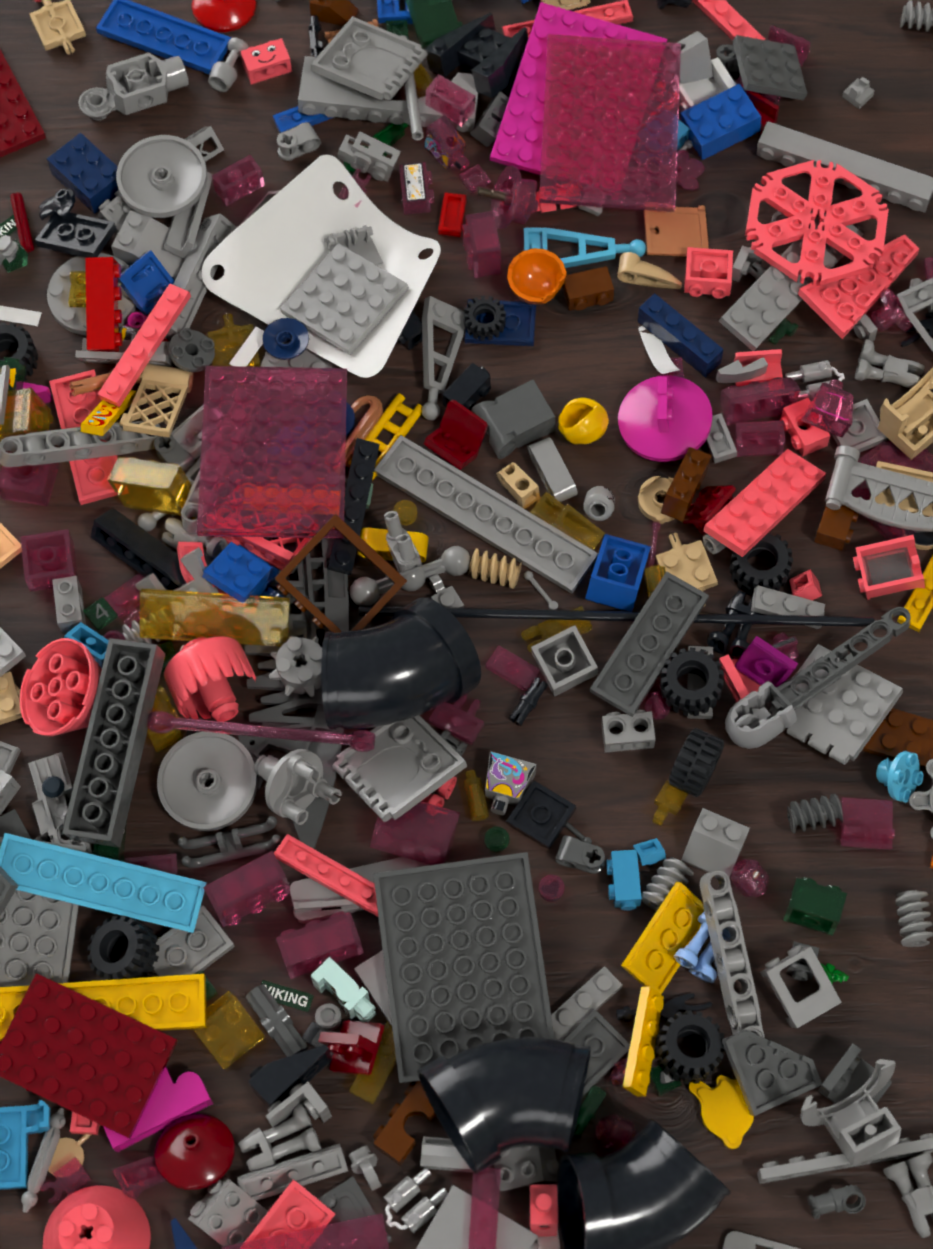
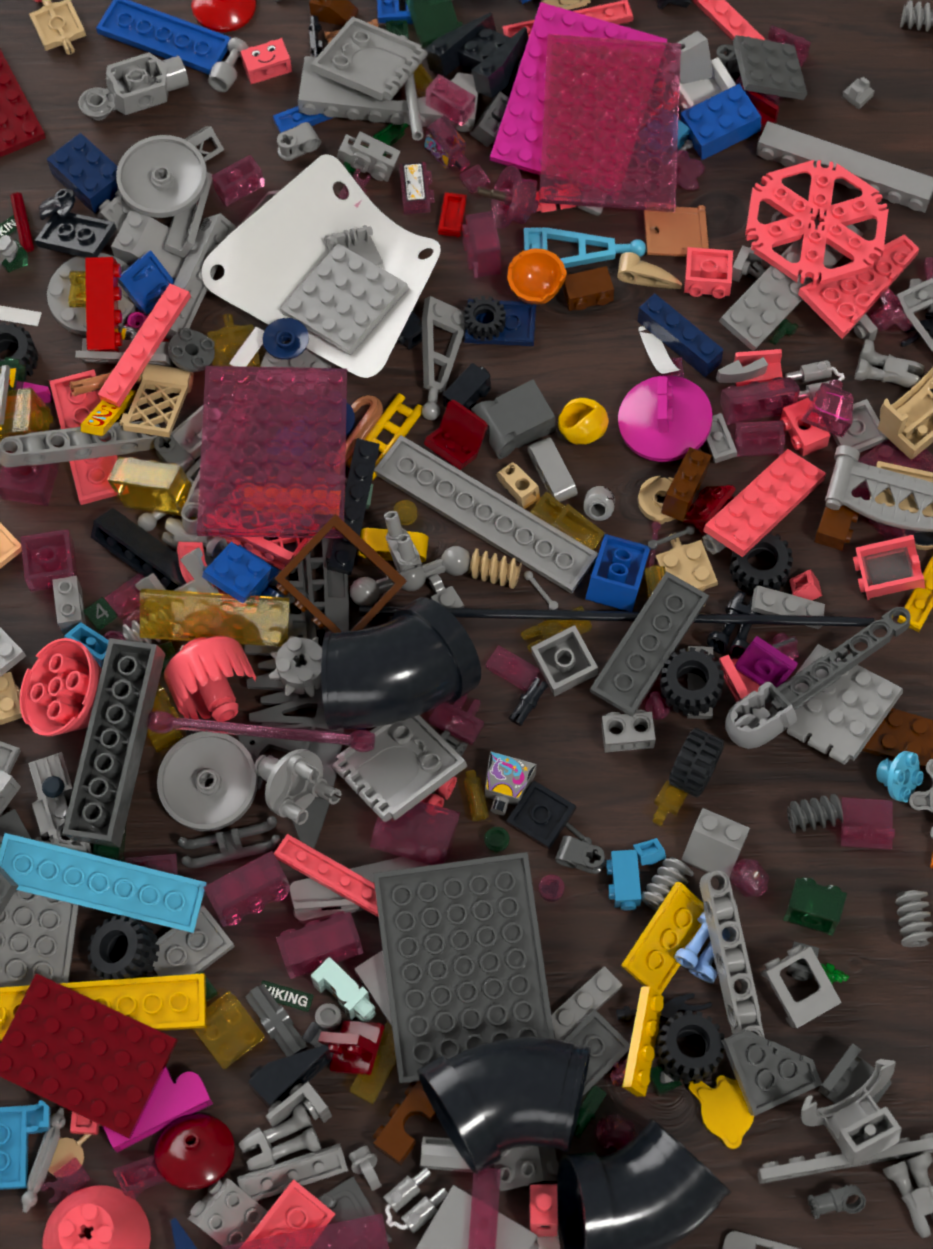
none -> dark grey hinge [648,525,695,550]

